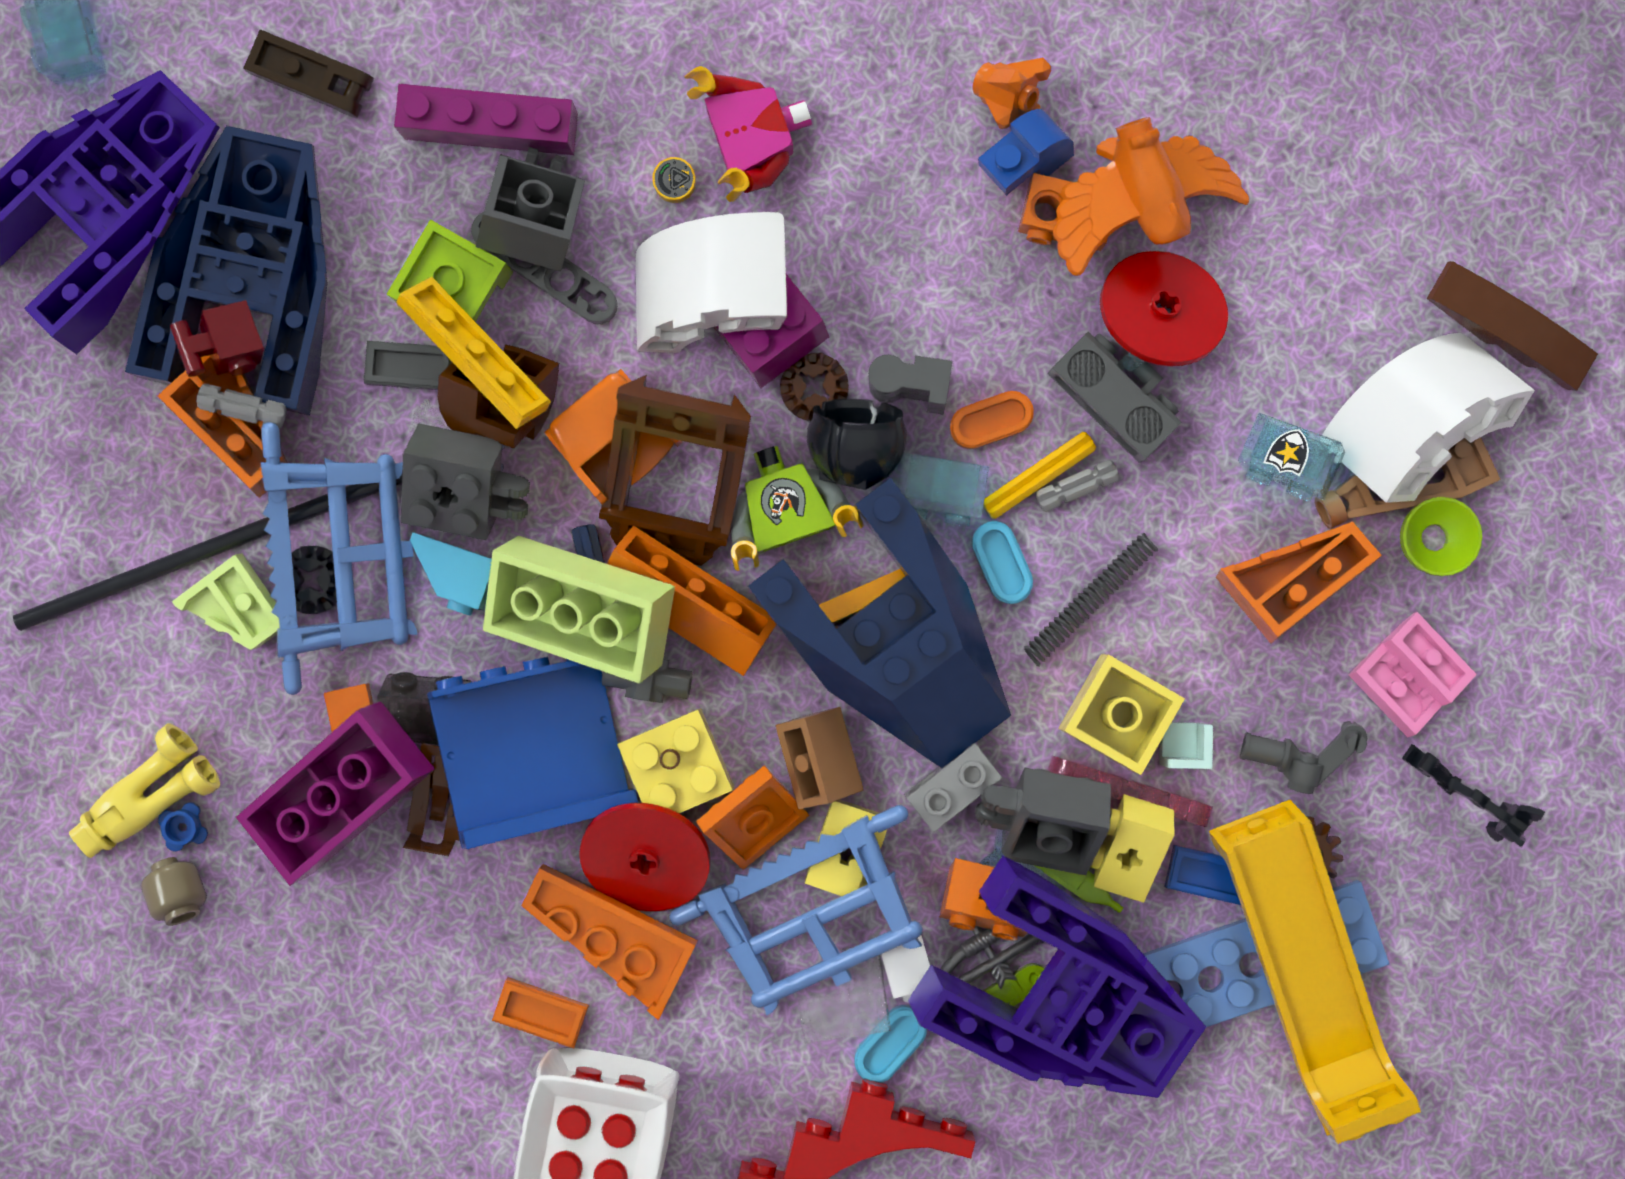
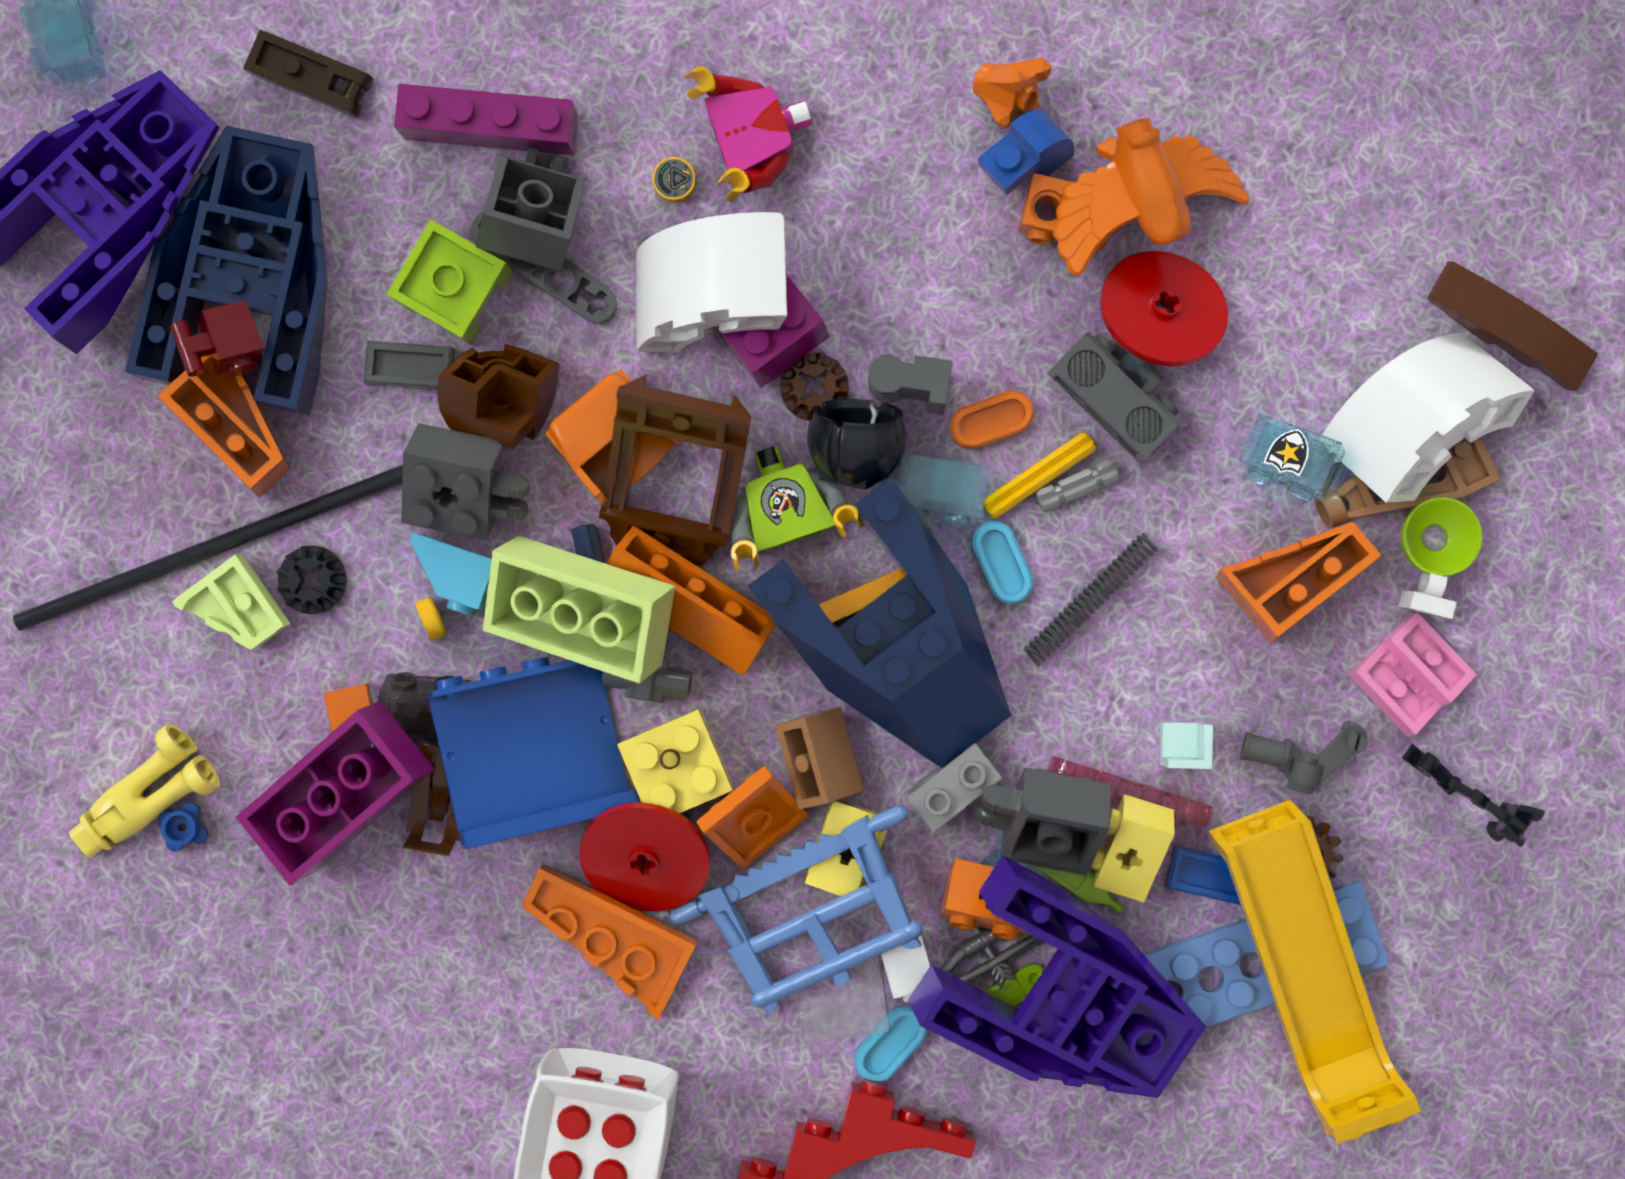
dark tan head [141,857,207,926] -> none
light grey axle [196,384,287,428] -> none
medium blue piece [261,422,418,695] -> none
yellow tile [396,277,551,429] -> none
orange tile [492,977,589,1049] -> none
light yellow brick [1058,654,1185,775] -> none
none -> yellow tile [415,596,447,642]
none -> white tile [1398,573,1457,619]

